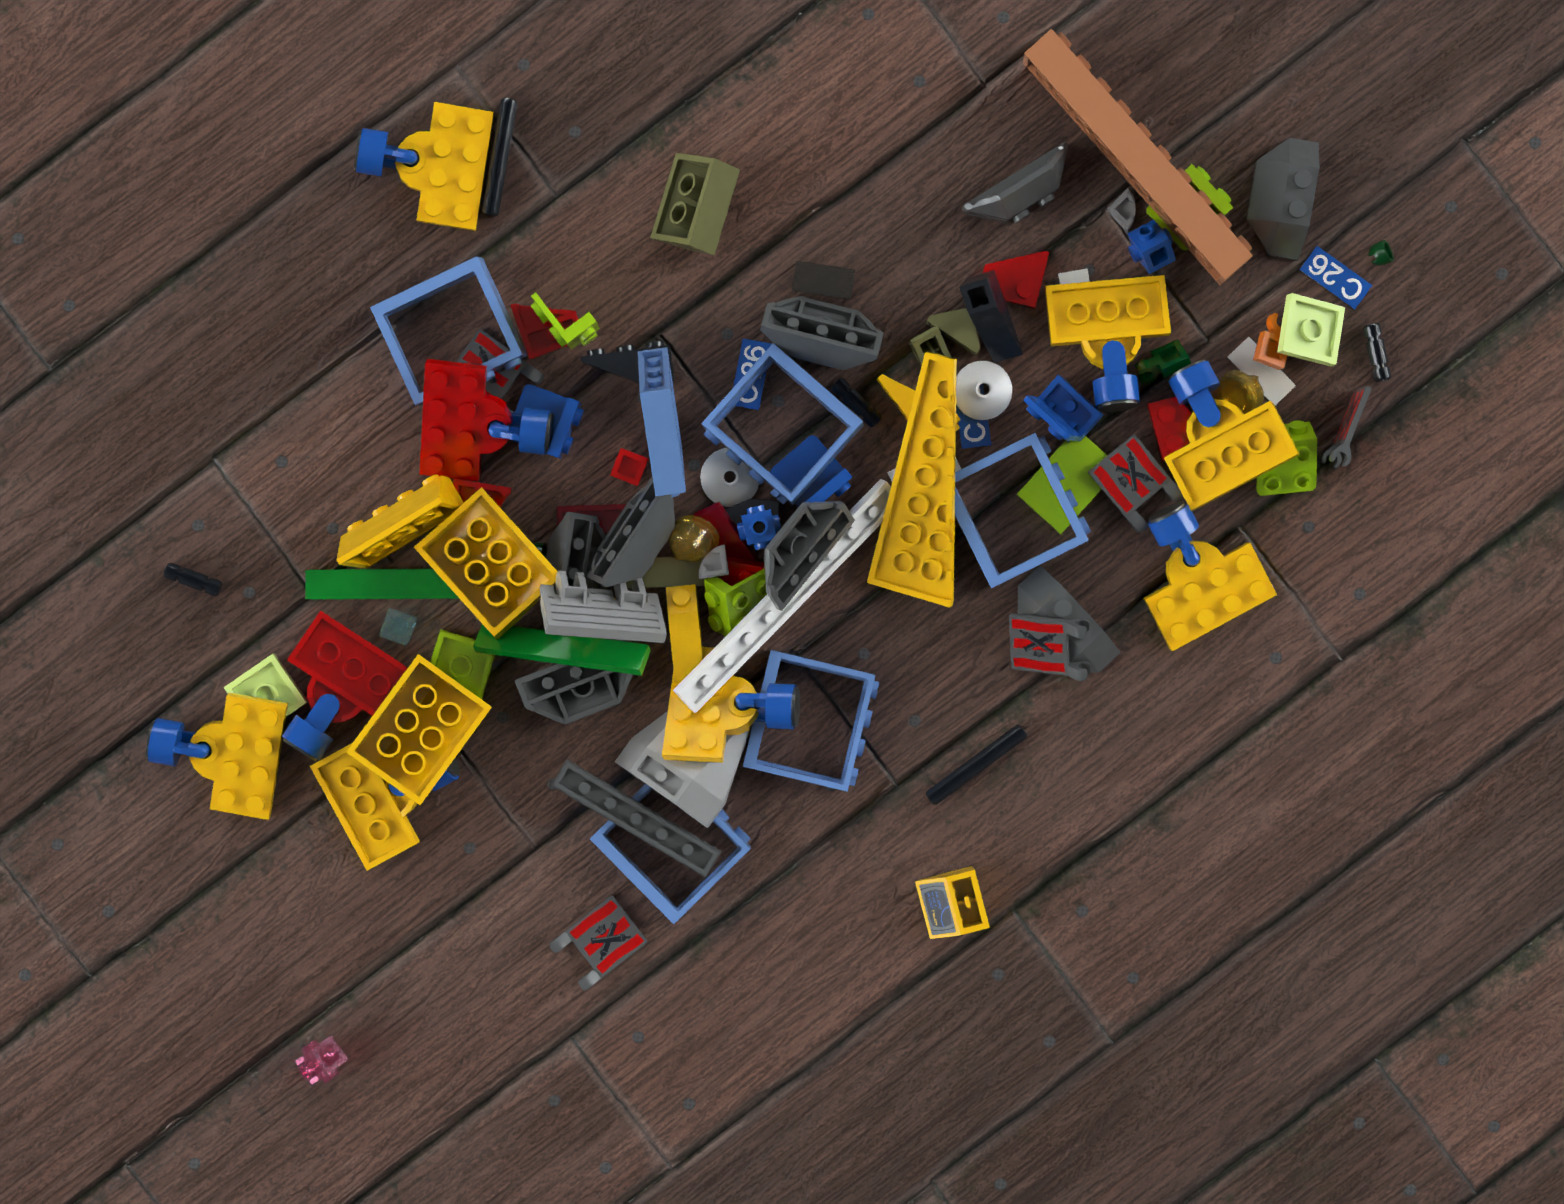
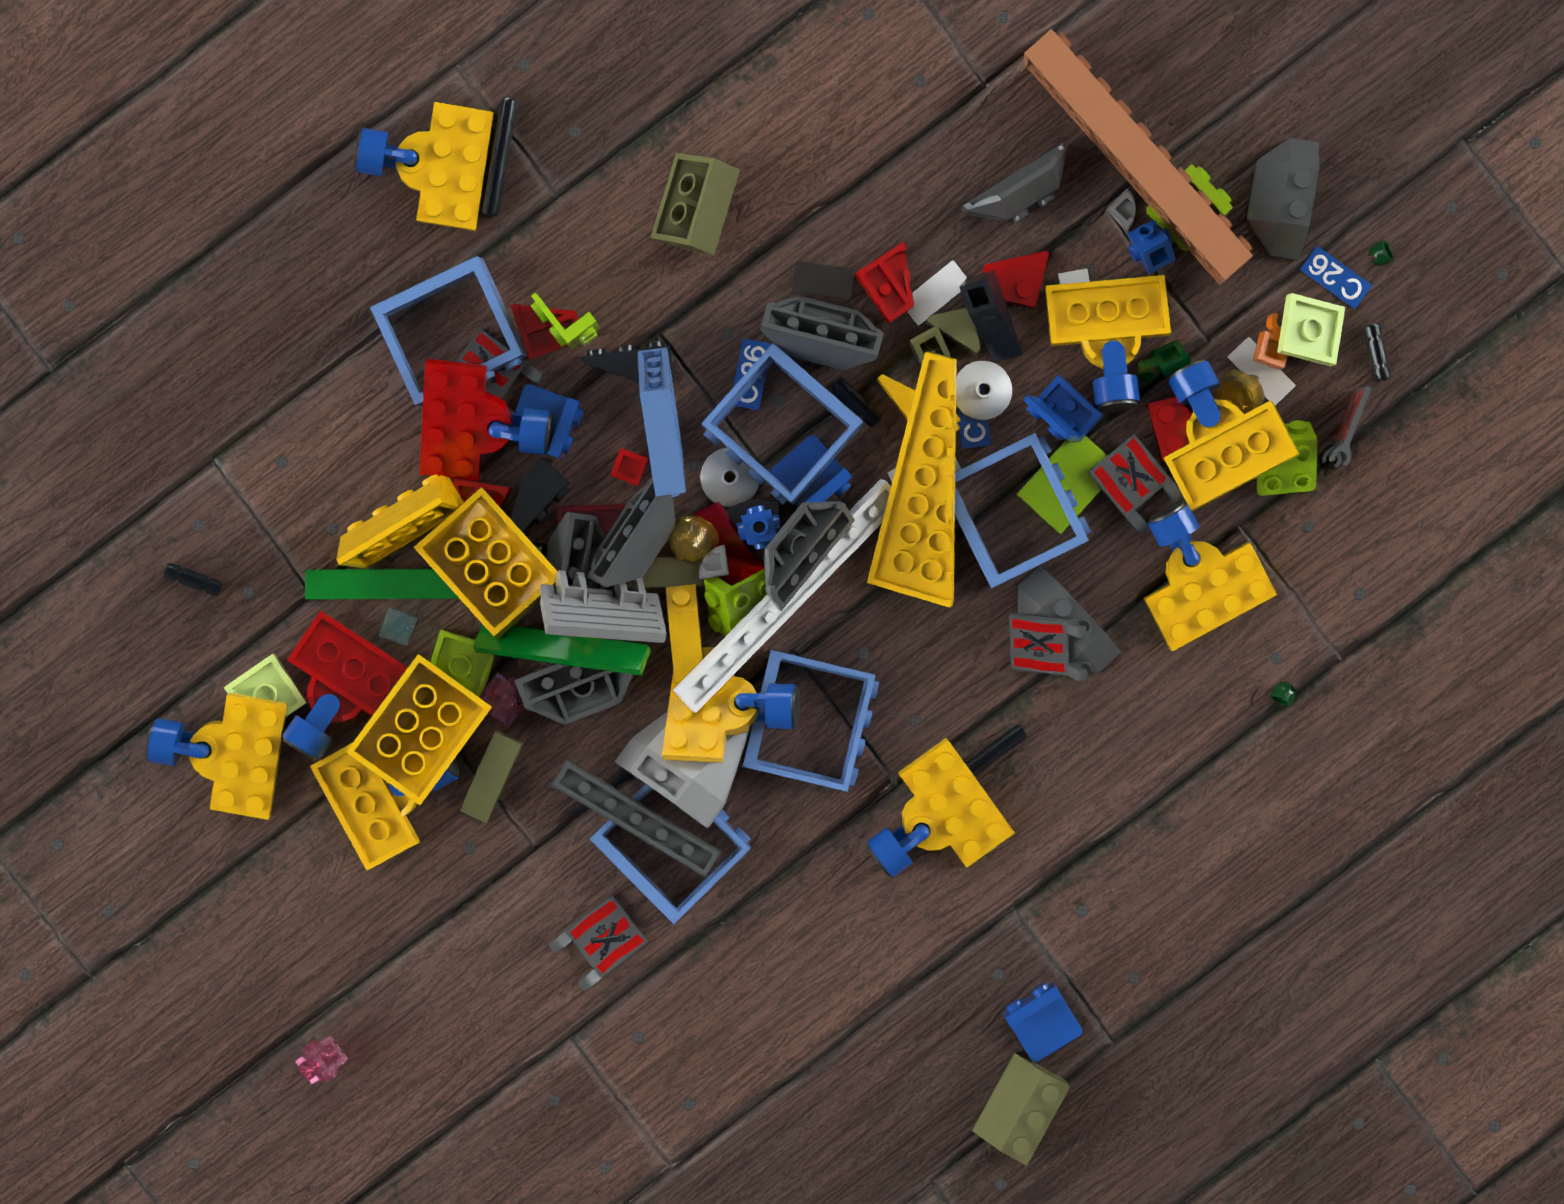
yellow slope [915,866,990,939] -> none
none -> olive slope [460,731,524,823]
none -> clear pink brick [479,673,524,726]
none -> black slope [511,458,571,538]
none -> red wing [855,242,914,324]
none -> yellow plate [866,738,1015,878]
none -> white sticker [907,260,967,326]
none -> olive slope [972,1052,1070,1166]
none -> blue bracket [1002,982,1082,1062]
none -> dark green hinge [1270,681,1296,707]

